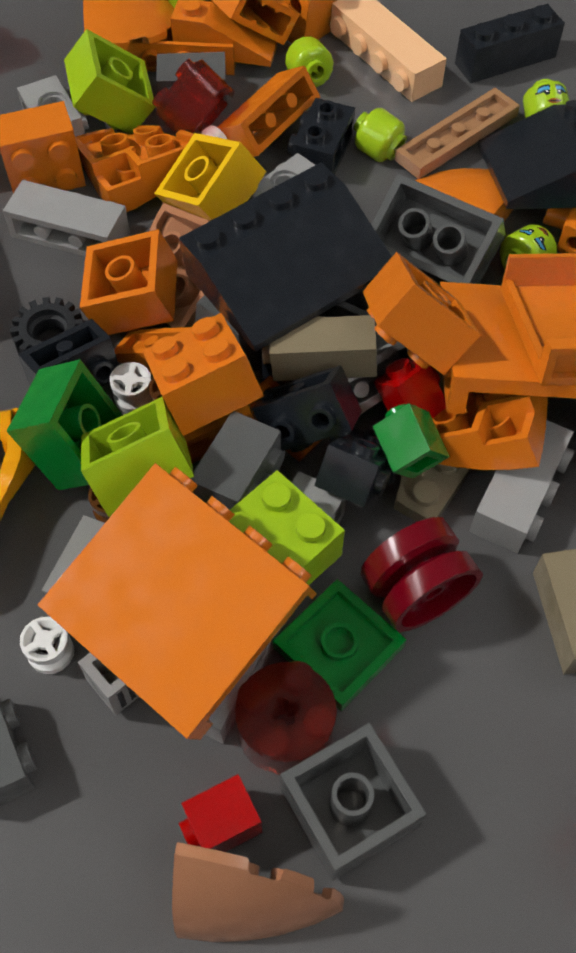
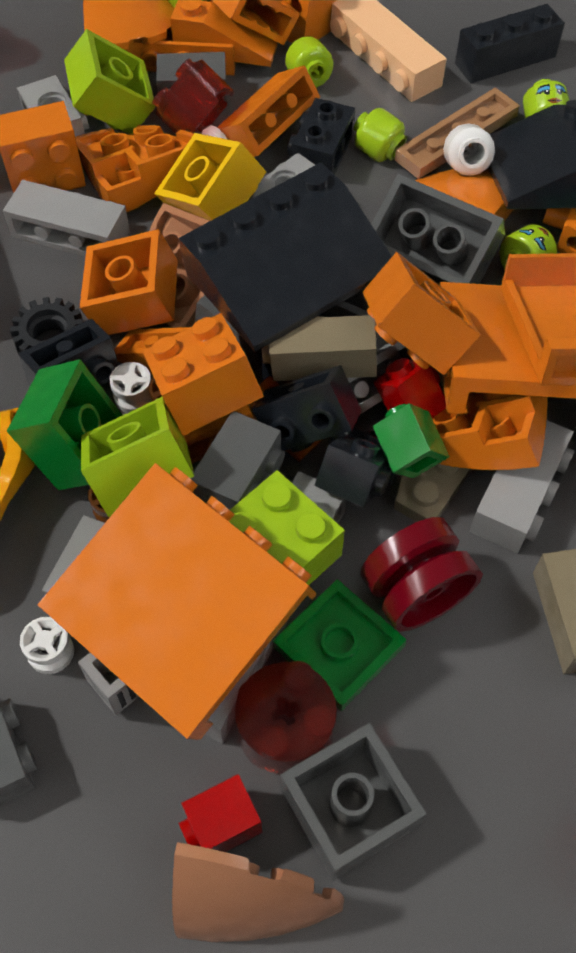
none -> white head [443,123,495,176]

